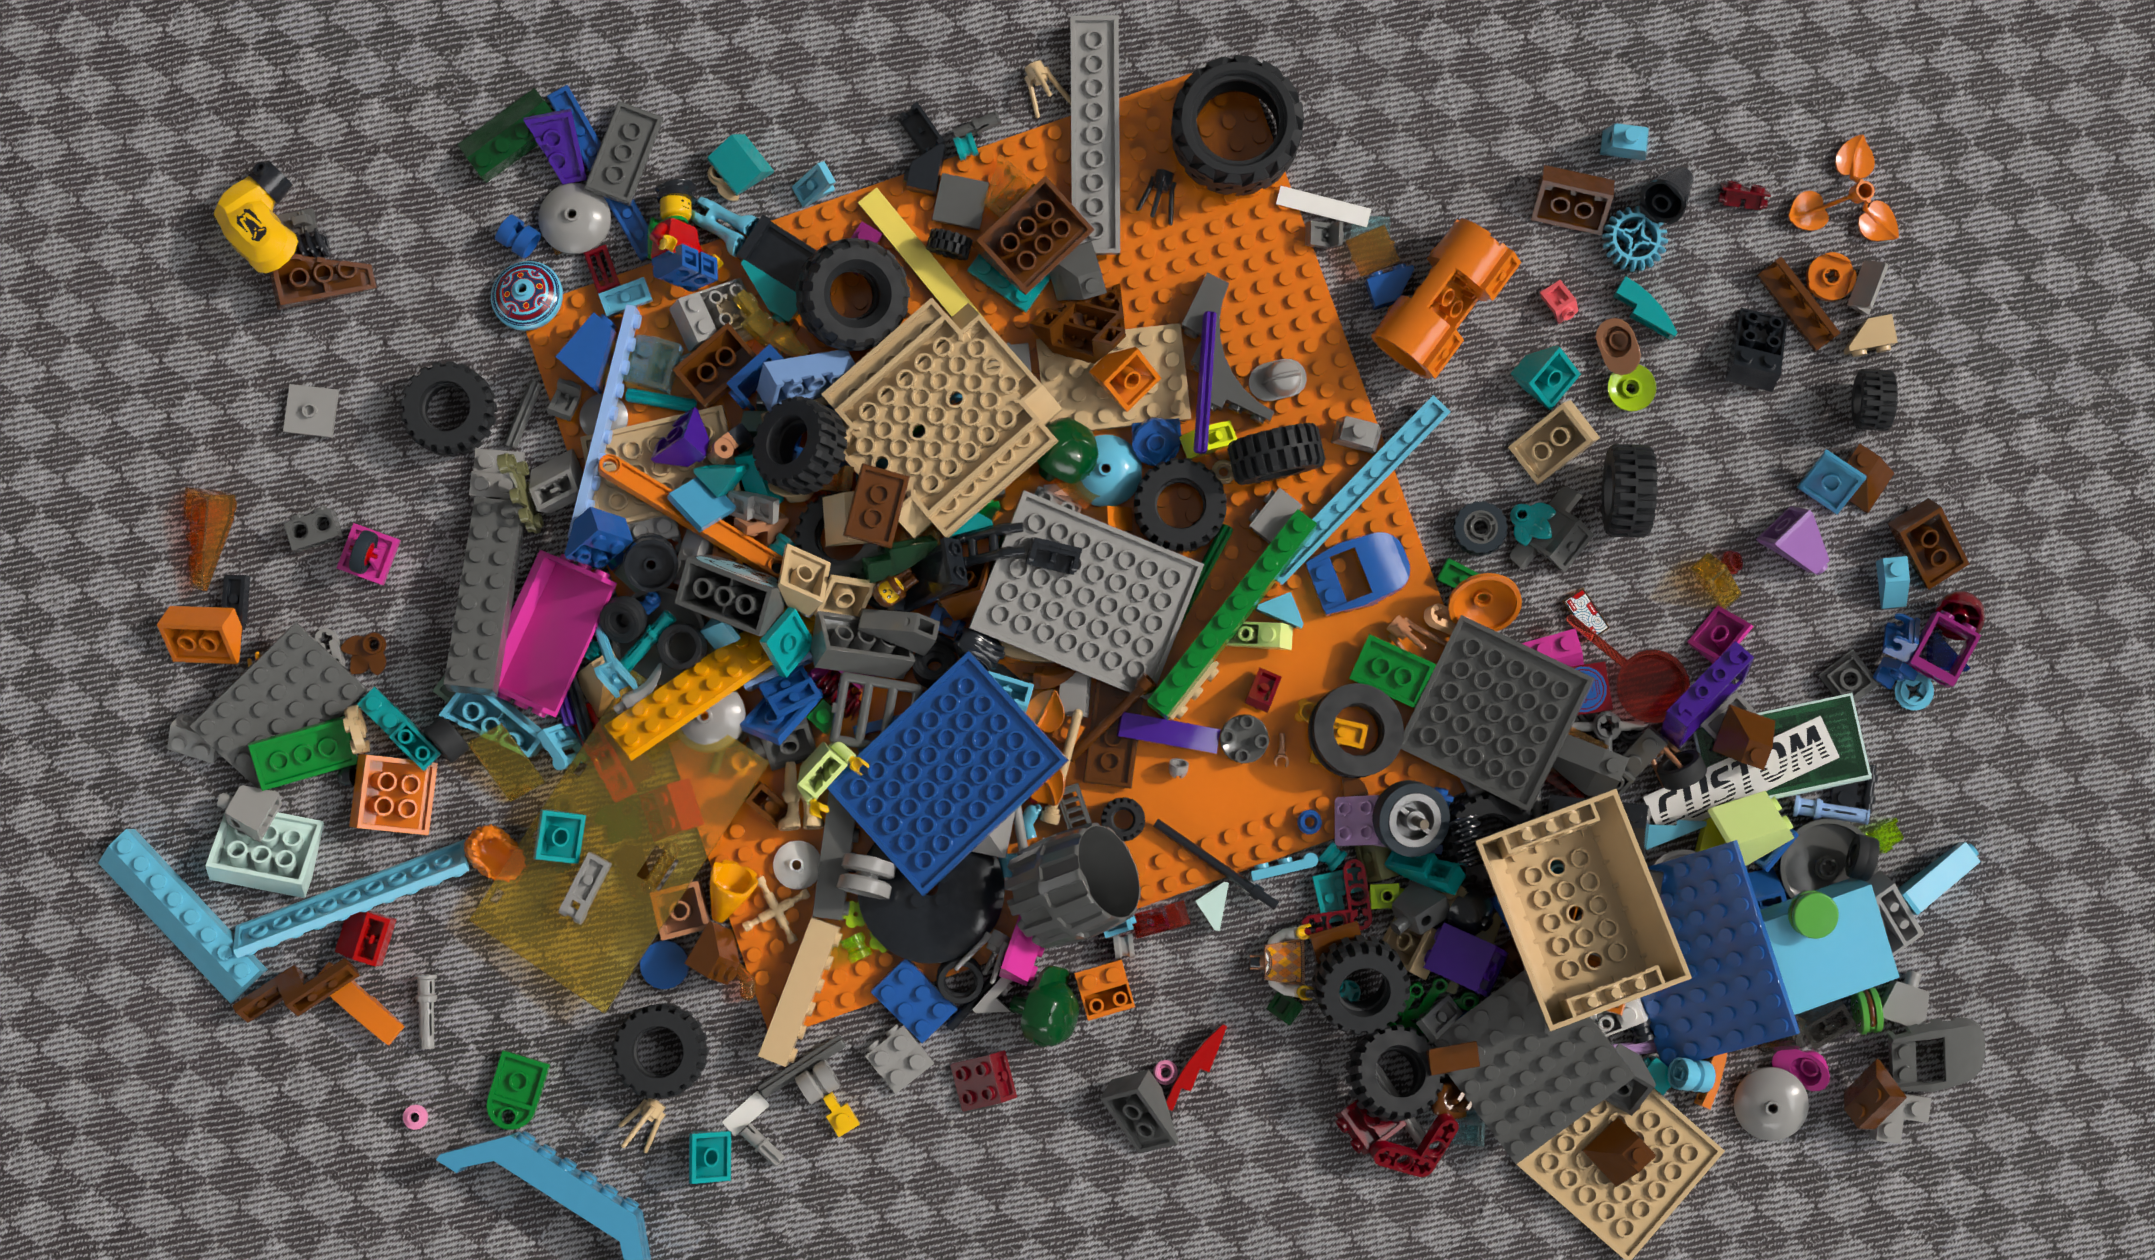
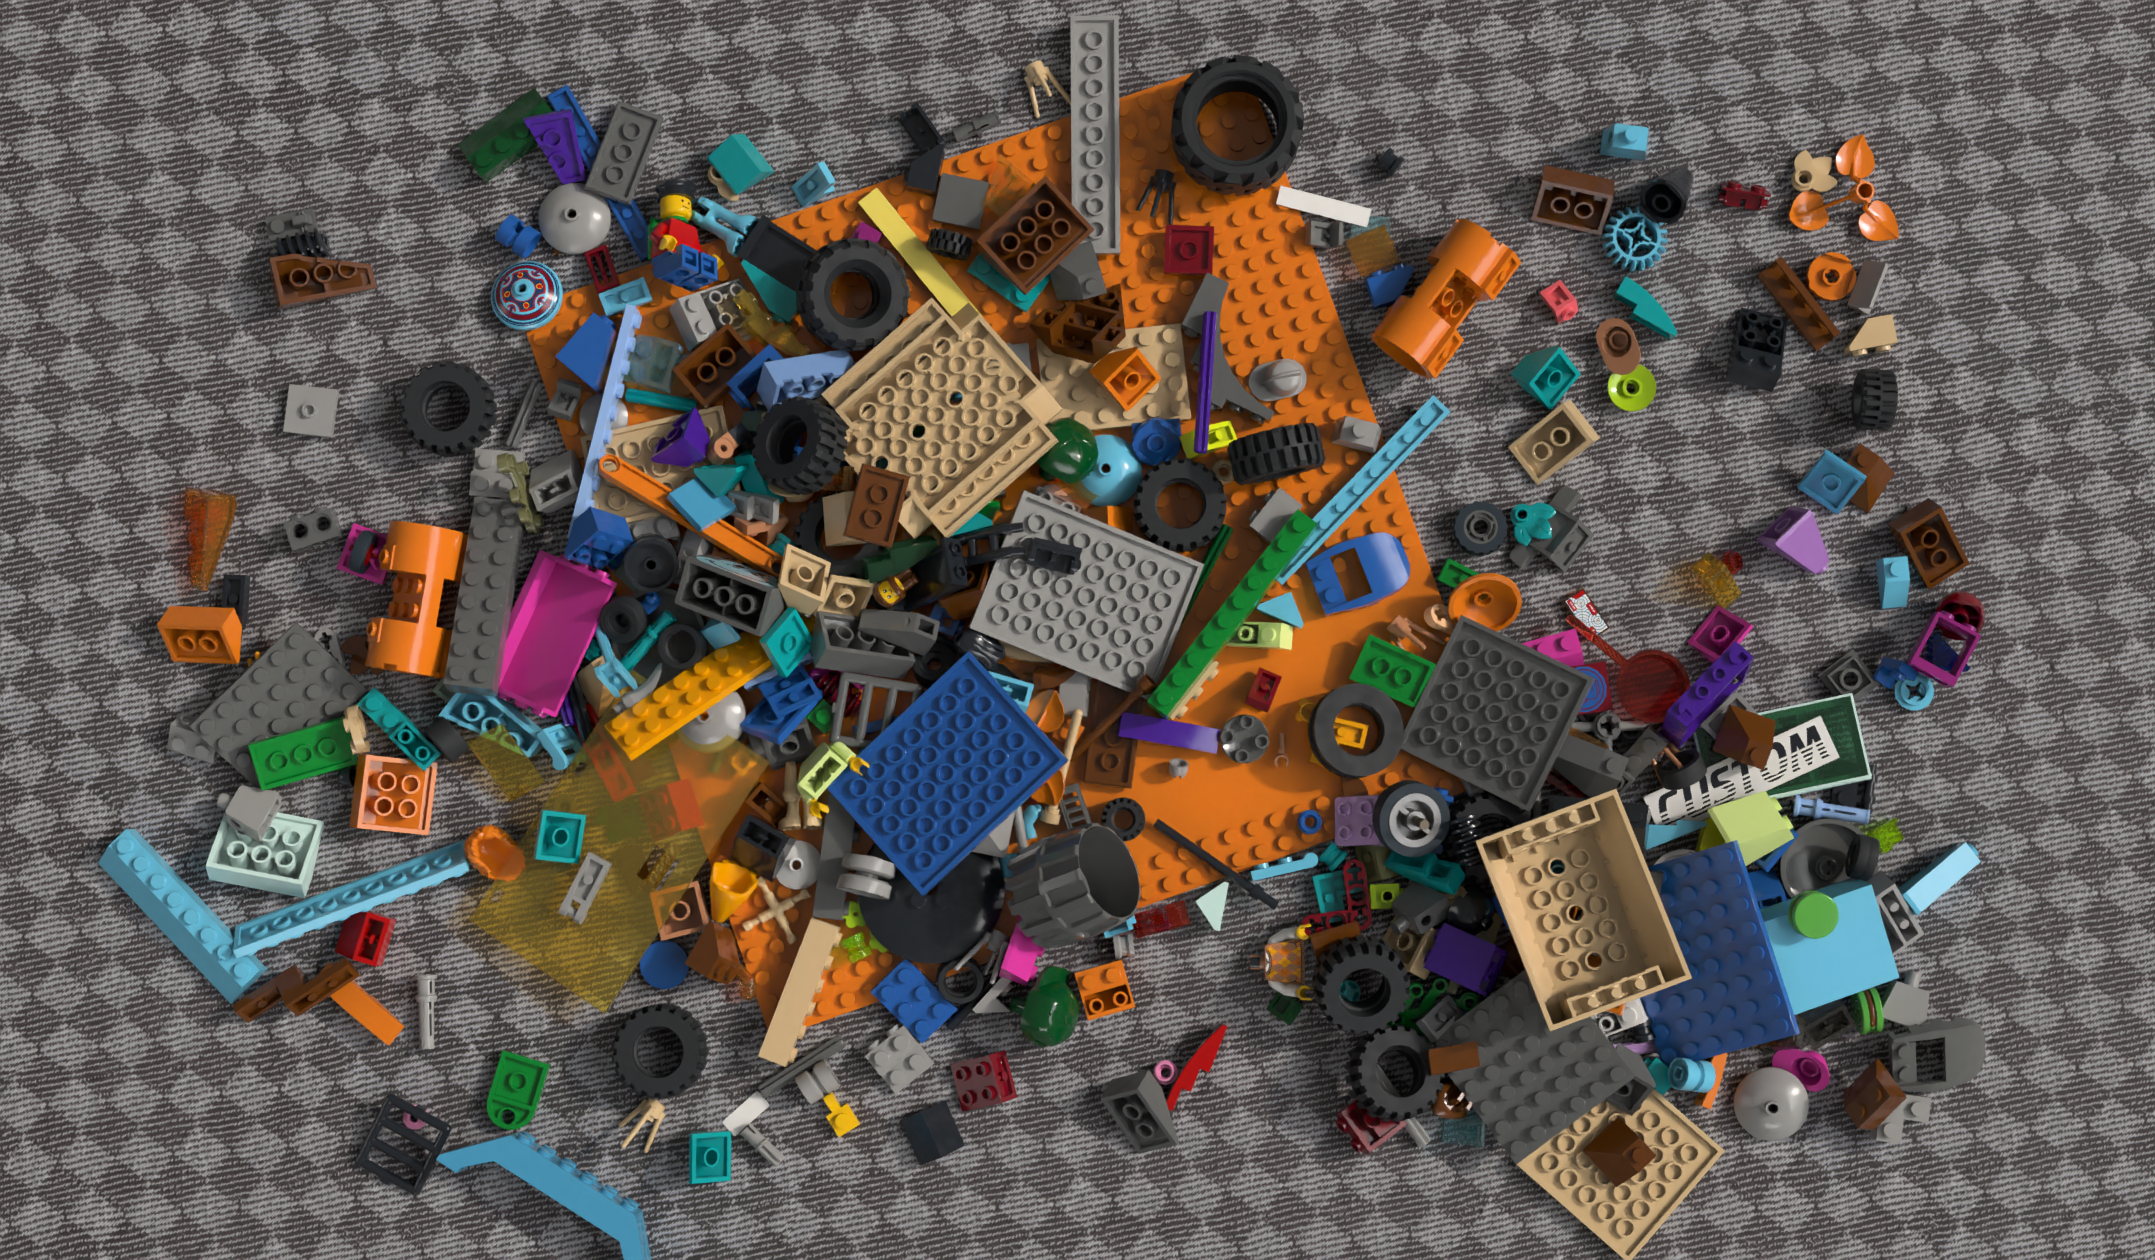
yellow piece [214,160,298,273] -> none
teal wheel [953,132,979,161] -> none
dark red beam [1370,1113,1459,1177] -> none
black tyre [1601,444,1658,538] -> none
blue hinge [1883,613,1920,663] -> none
none -> black bar [355,1093,452,1196]
none -> orange cylinder [365,521,468,679]
none -> black slope [730,814,797,882]
none -> black slope [900,1100,965,1165]
none -> dark red plate [1164,225,1214,276]
none -> black wheel [1375,148,1405,178]
none -> tan plate [1791,150,1837,192]

